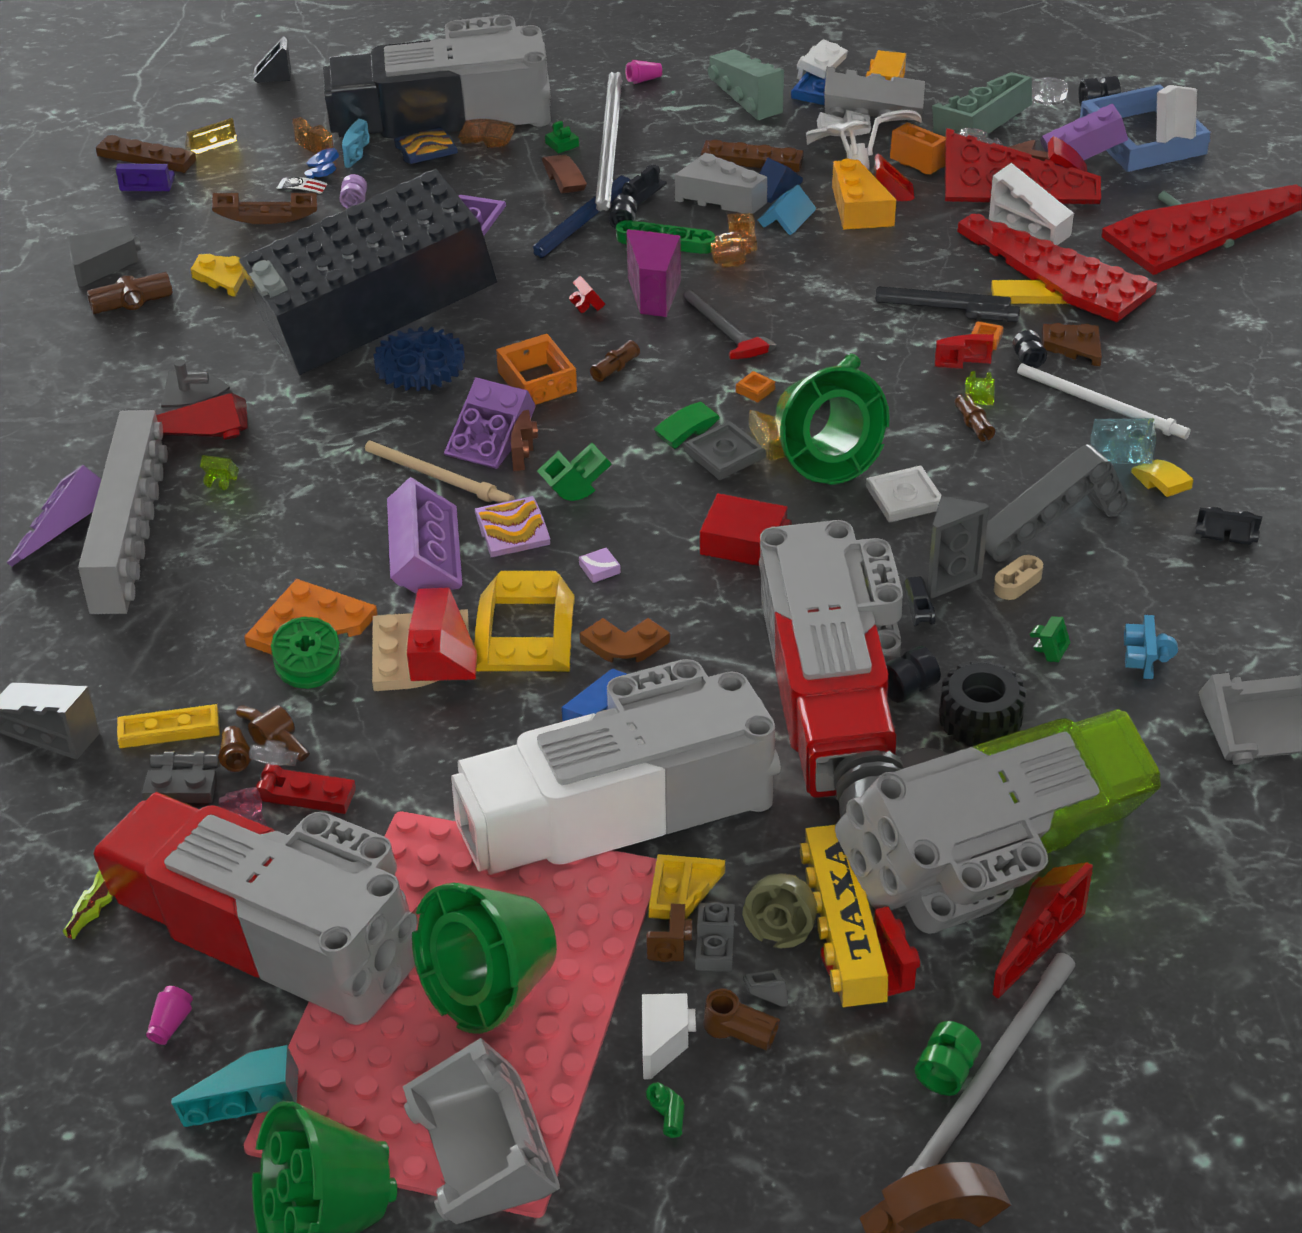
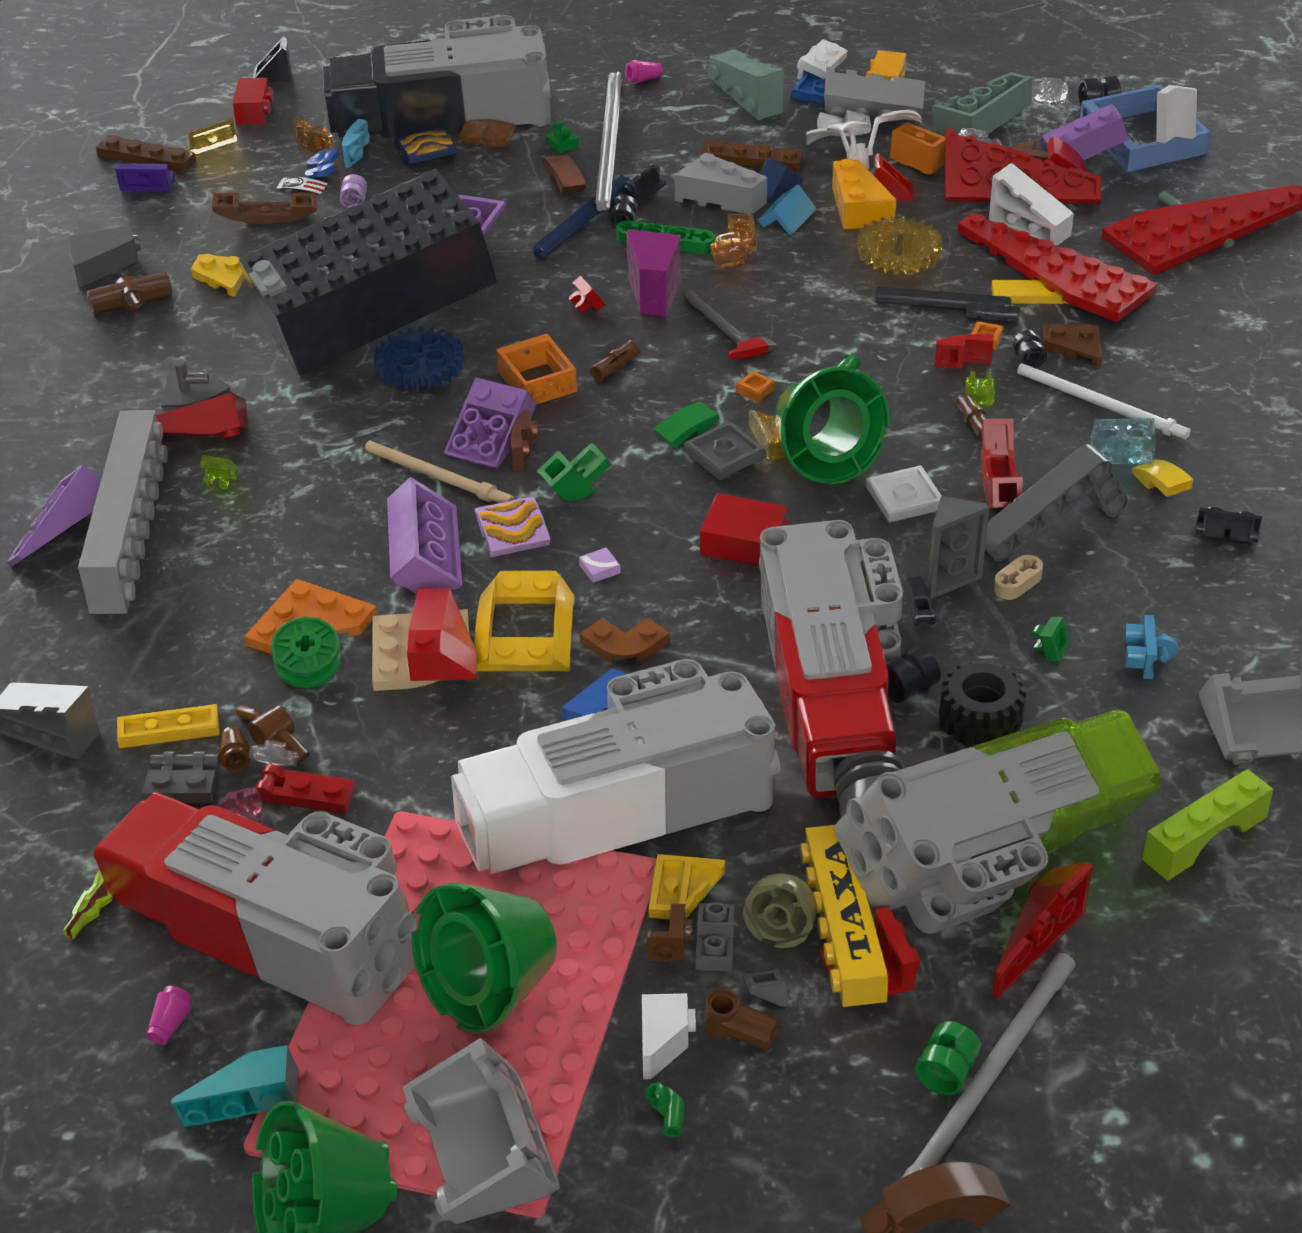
none -> red brick [232,78,273,124]
none -> clear yellow gear [857,216,943,274]
none -> red arch [981,418,1023,508]
none -> lime arch [1142,769,1273,881]

